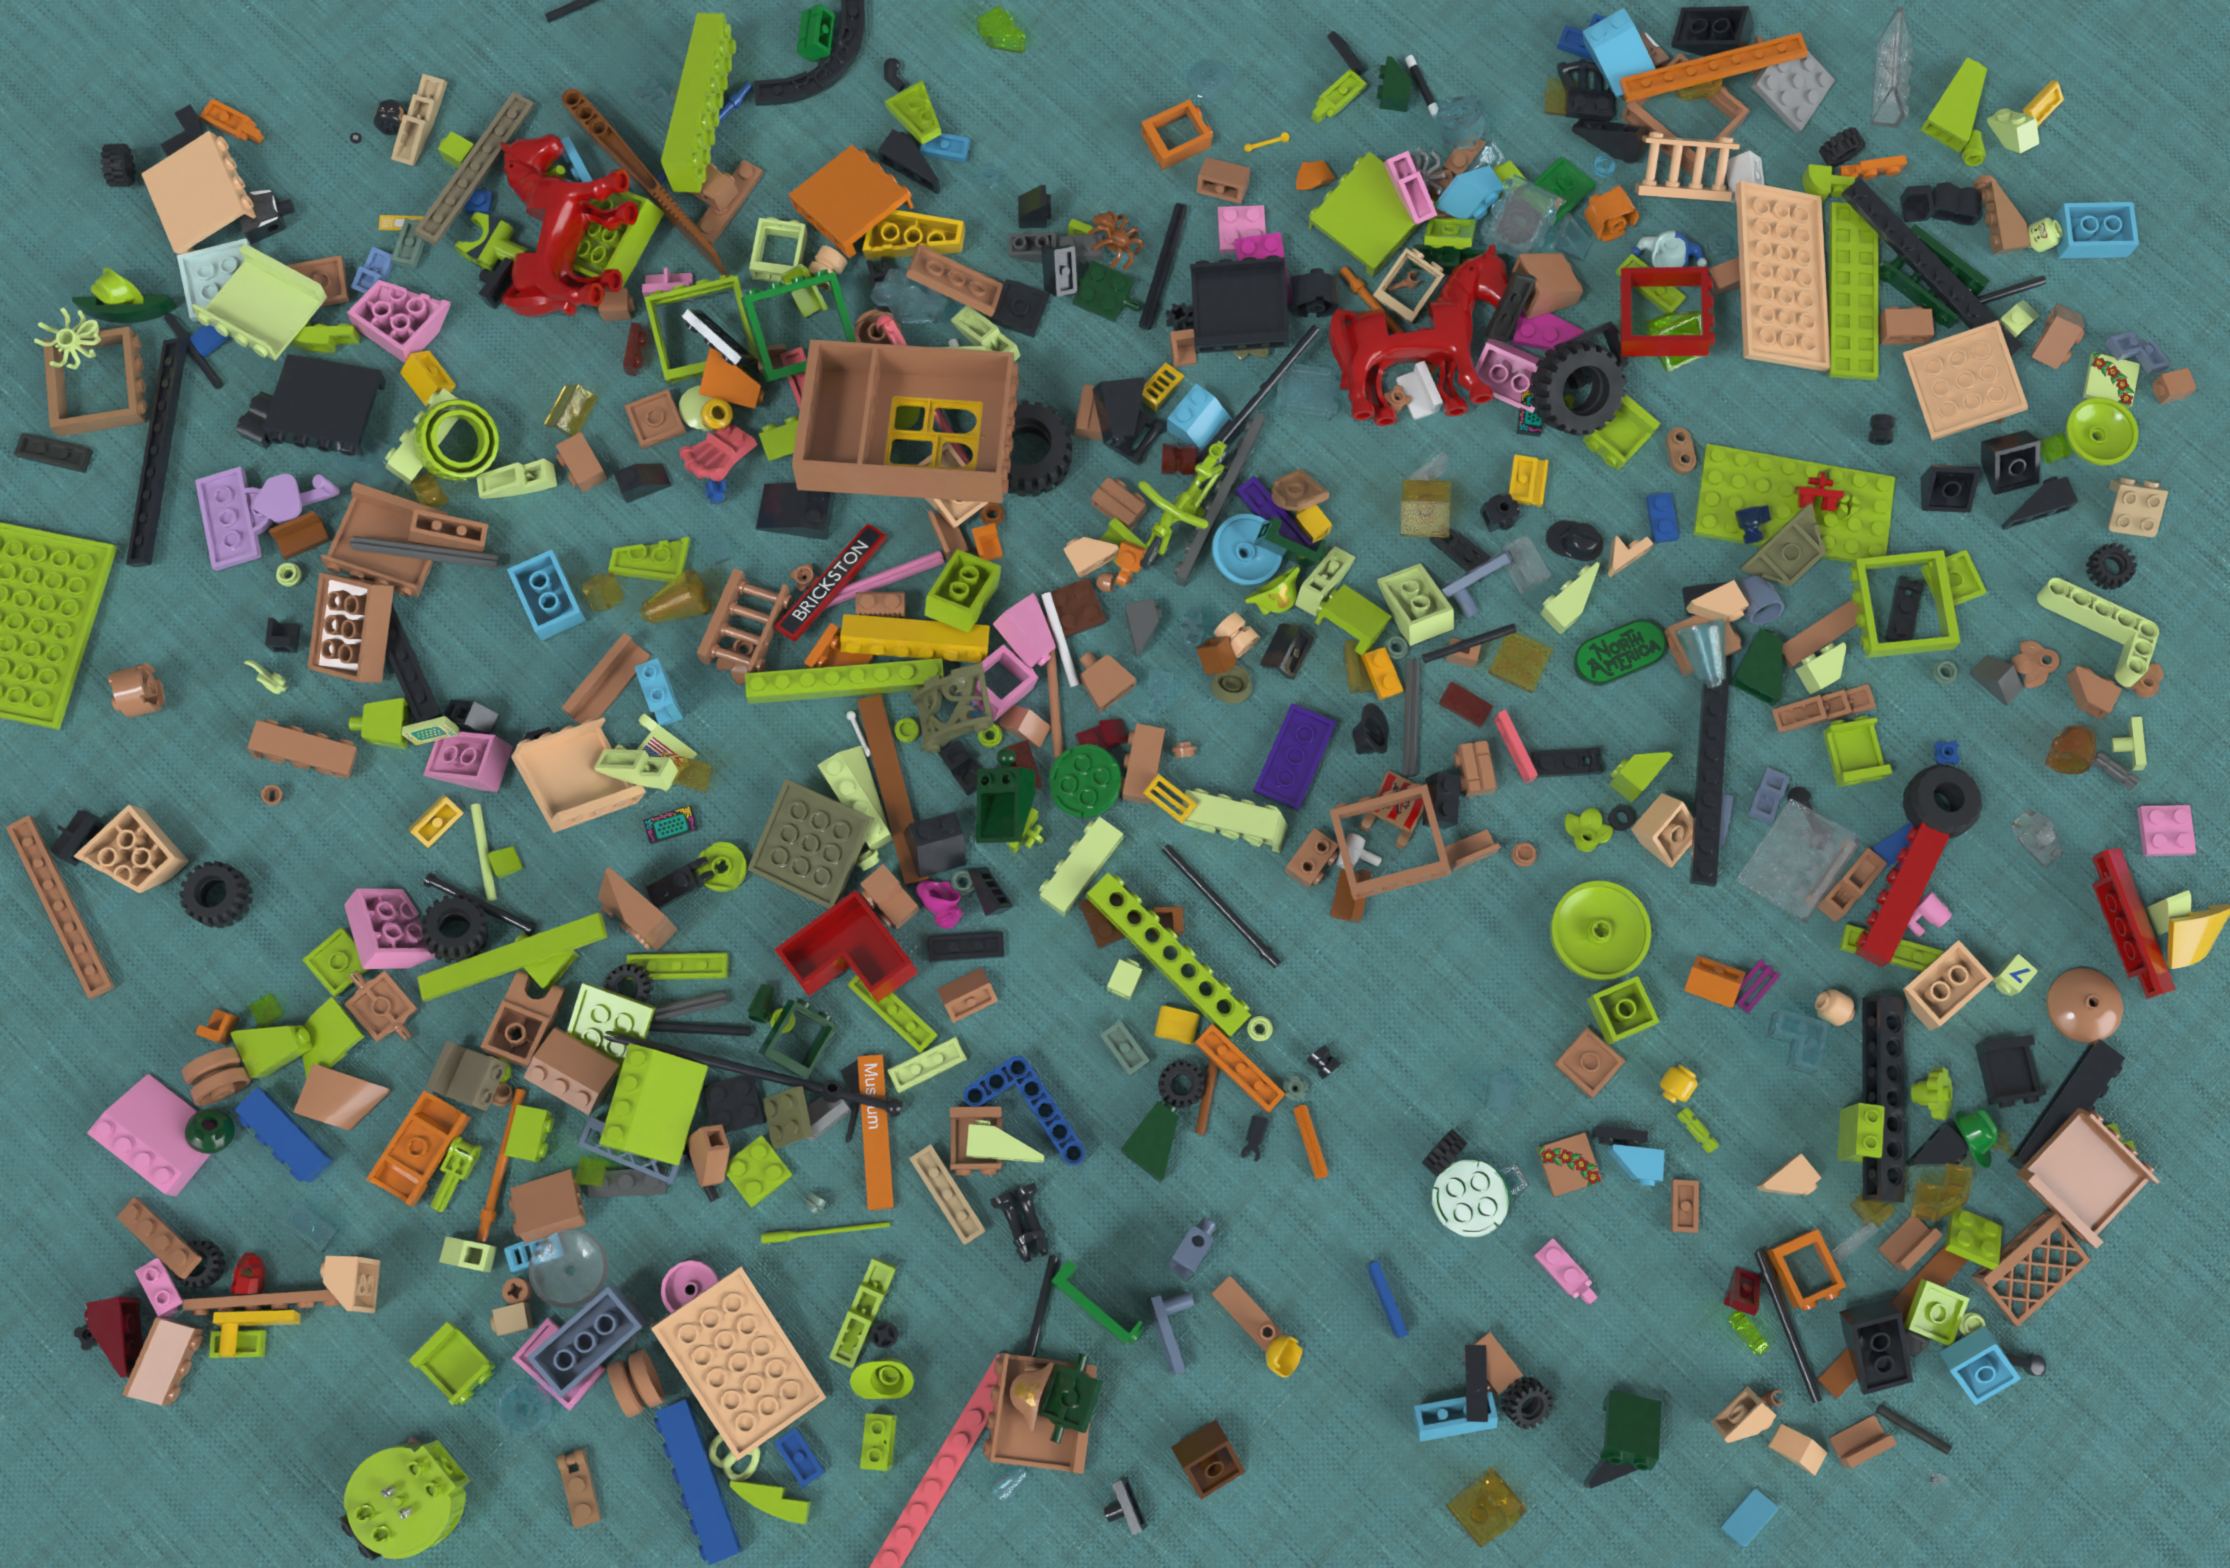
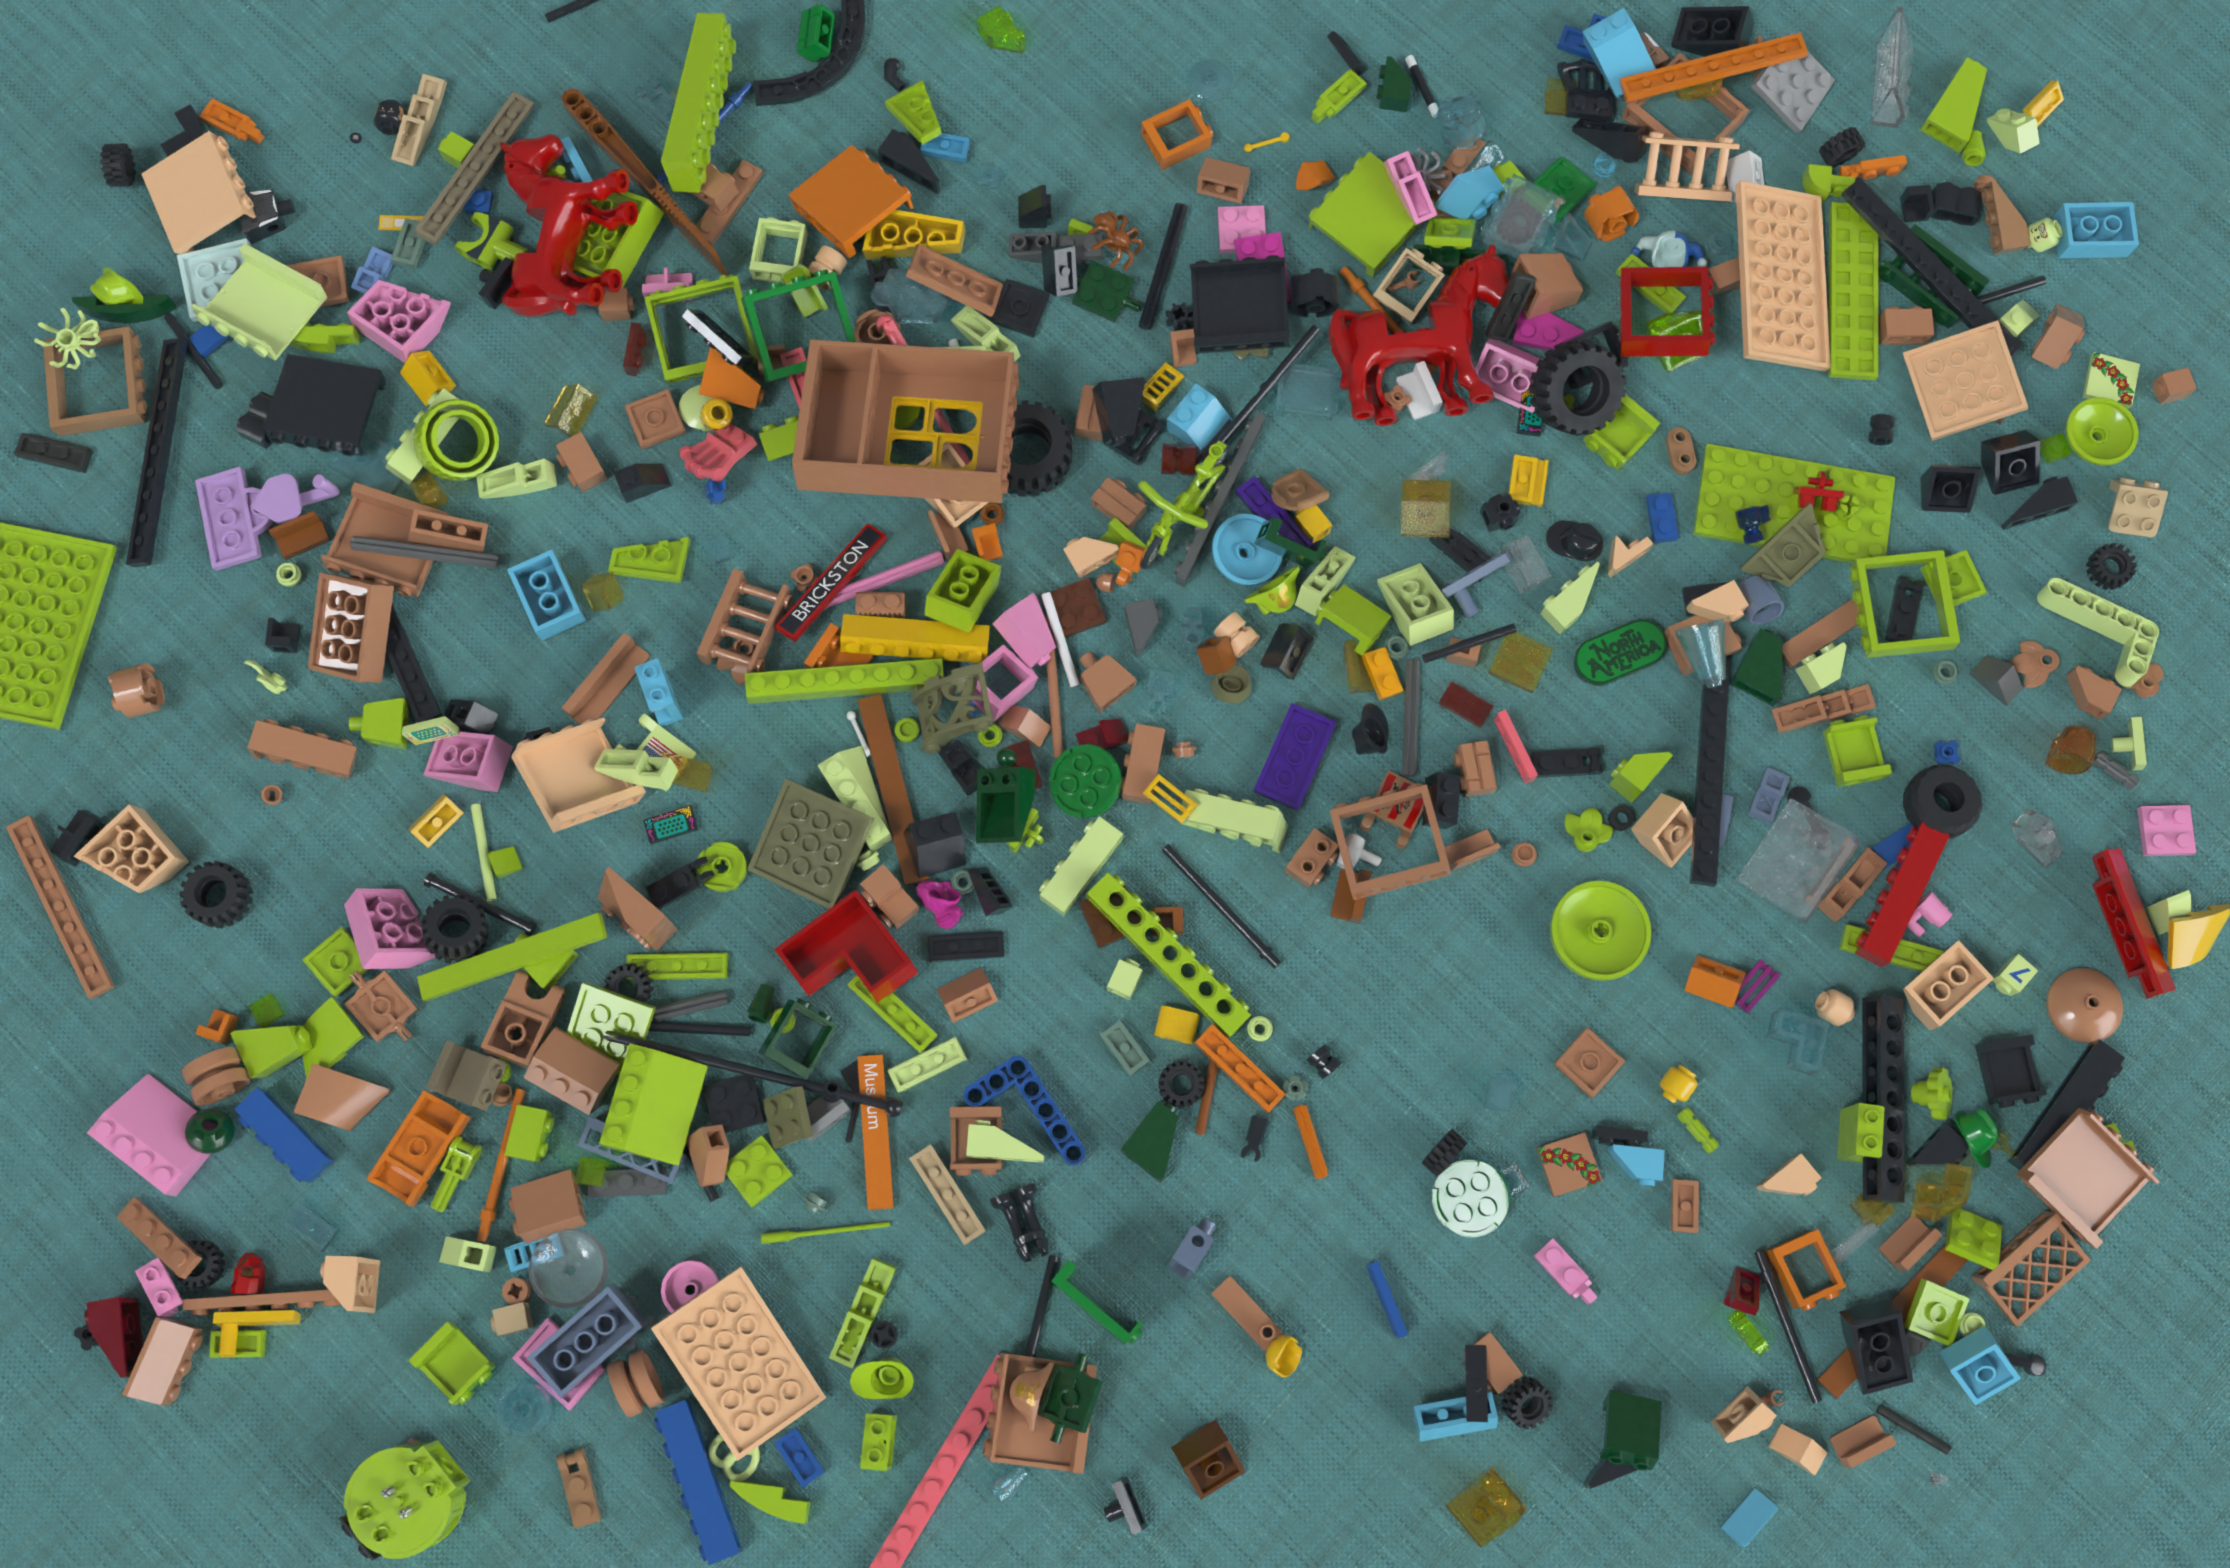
clear yellow cone [640,569,712,624] -> none
black slope [756,483,835,540] -> none
sand blue piece [1146,1291,1194,1376] -> none
lime brick [1586,976,1660,1045] -> none
sand blue plate [2105,332,2171,374] -> none

